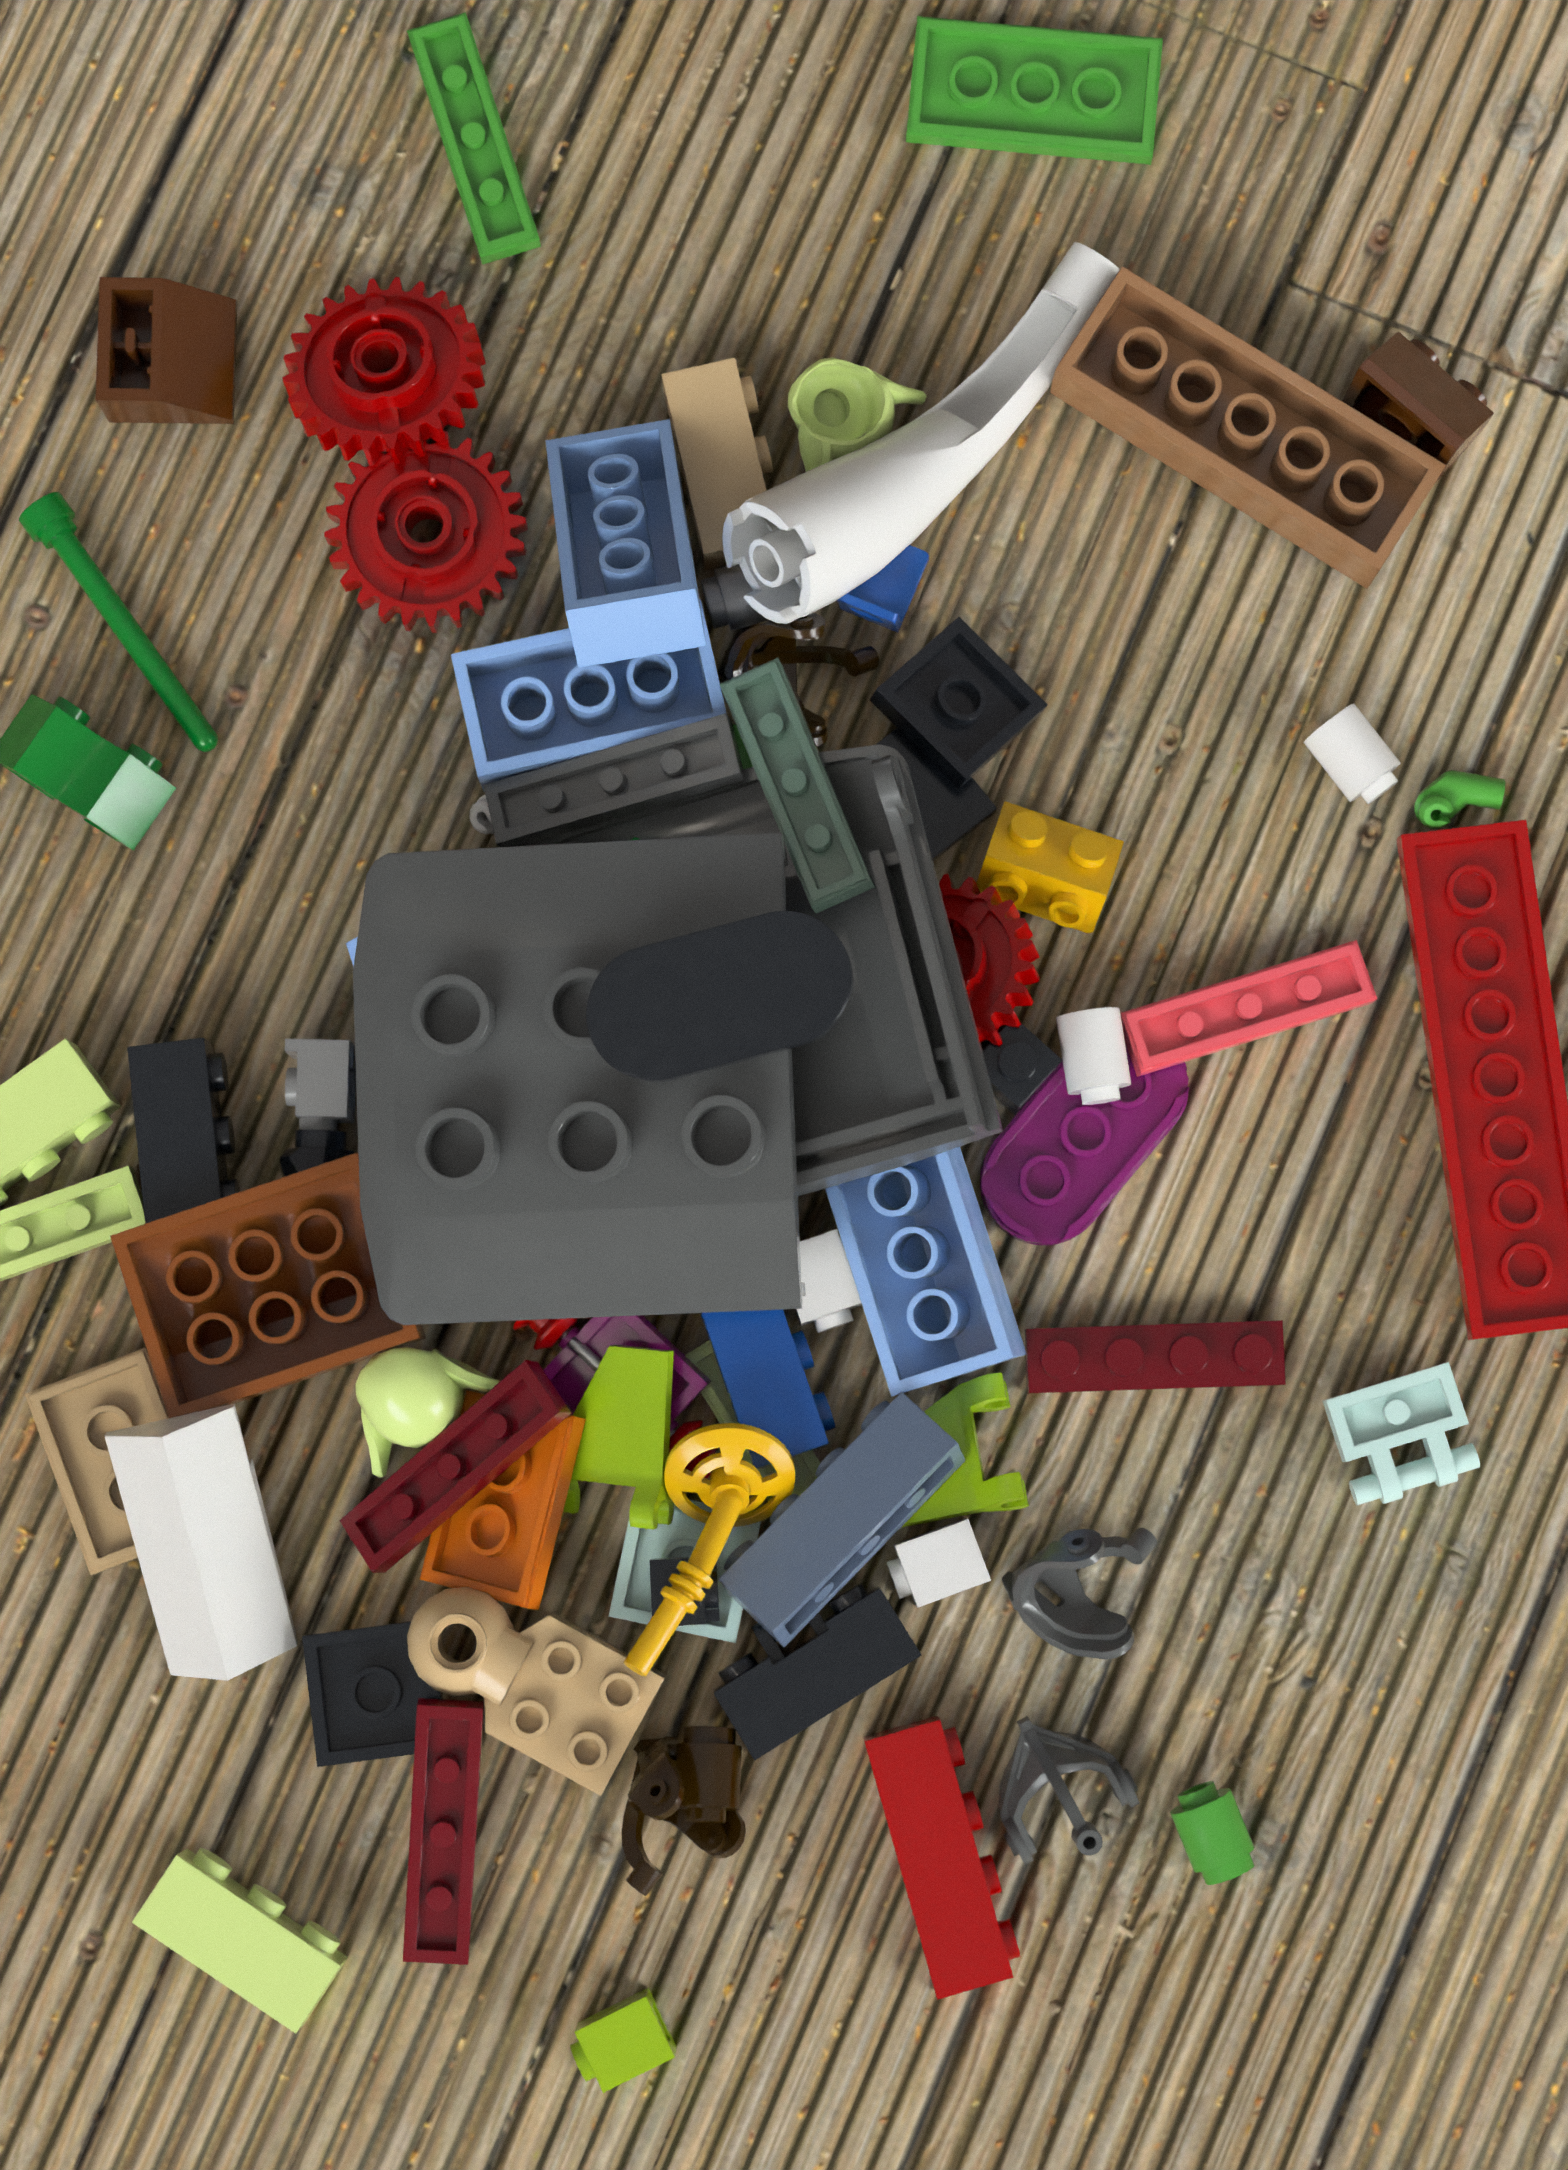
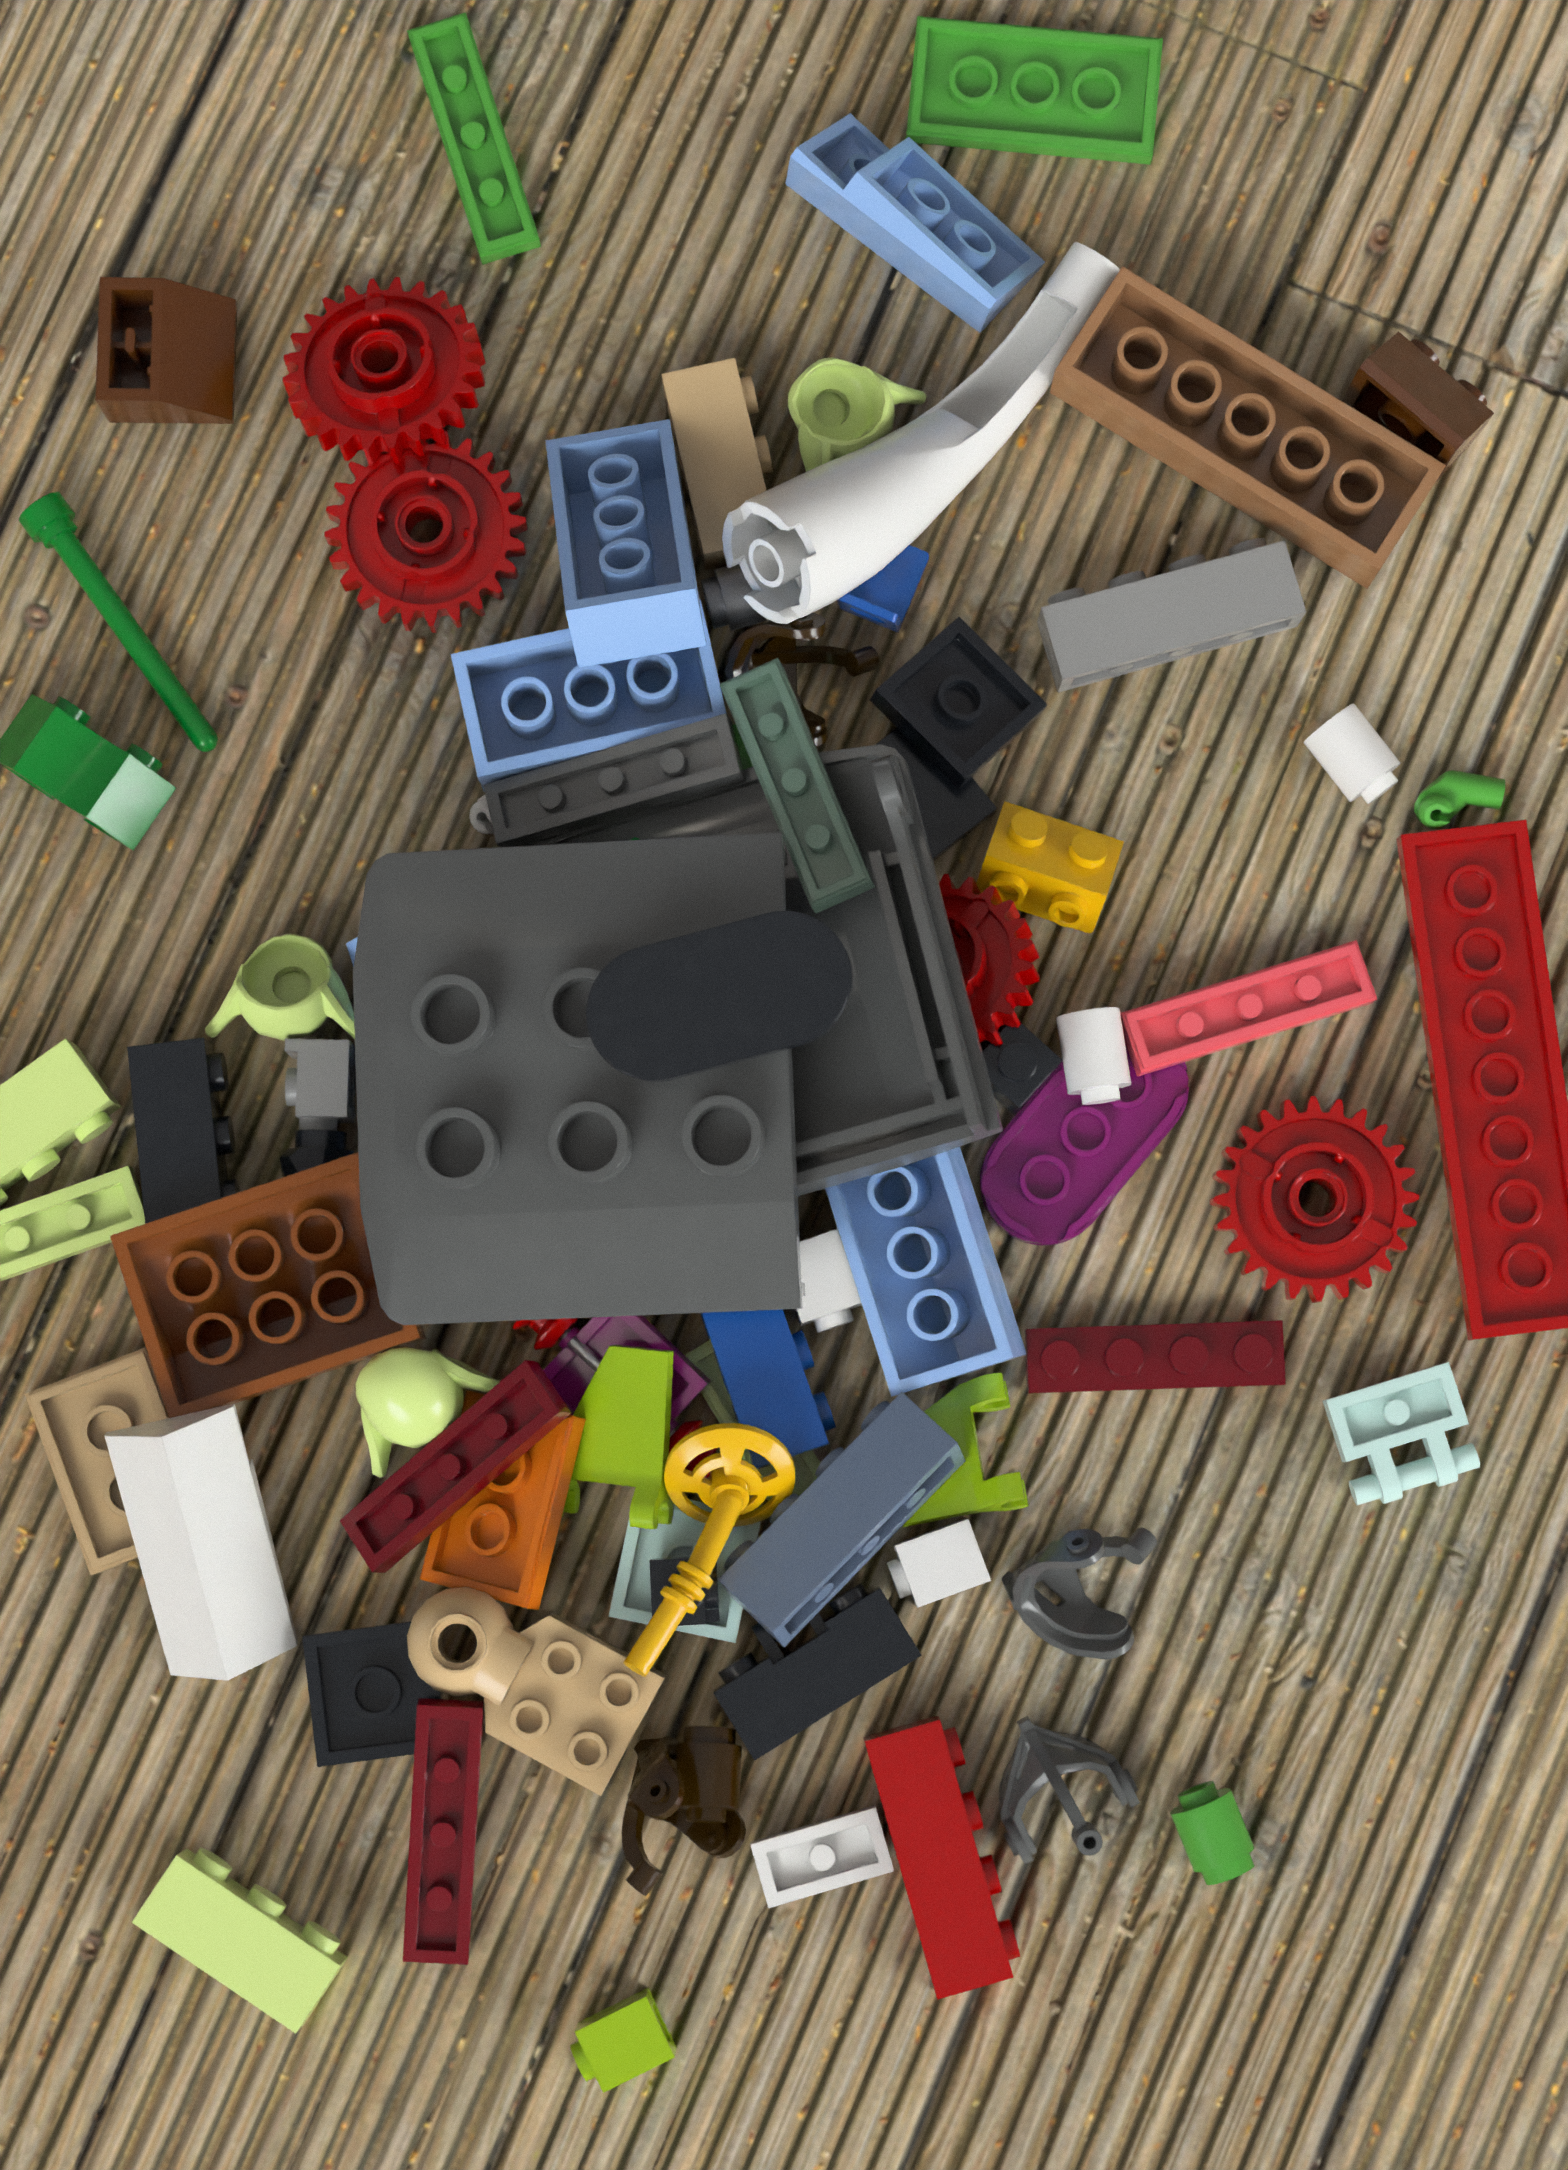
none -> yellowish green piece [205,934,355,1041]
none -> white plate [750,1805,894,1908]
none -> light blue slope [785,113,1045,333]
none -> light grey brick [1037,538,1306,693]
none -> red gear [1210,1096,1419,1303]

